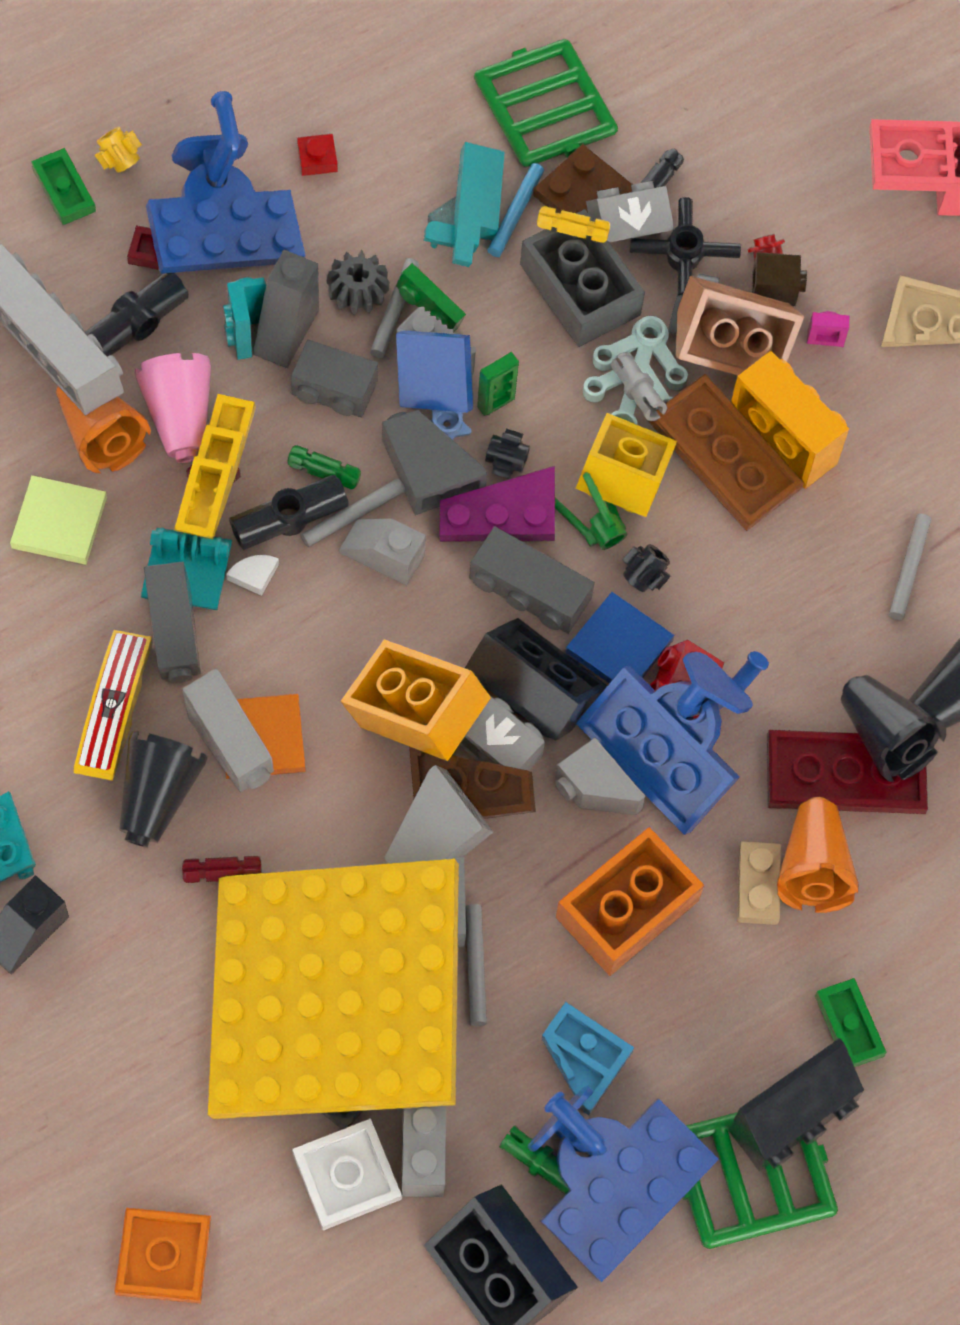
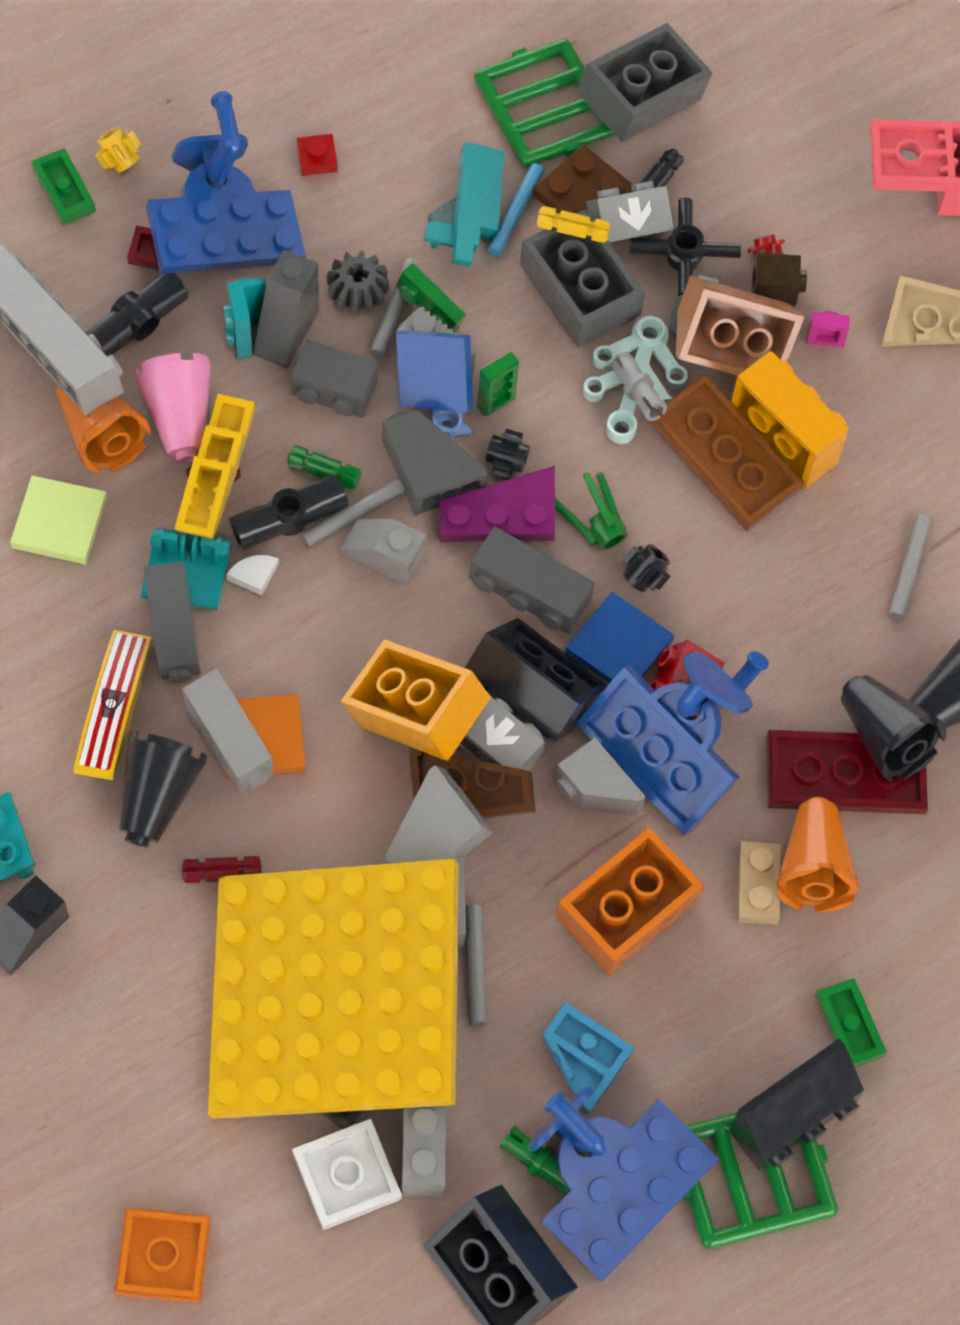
yellow slope [575,413,677,517] -> none
none -> dark grey brick [577,23,713,142]

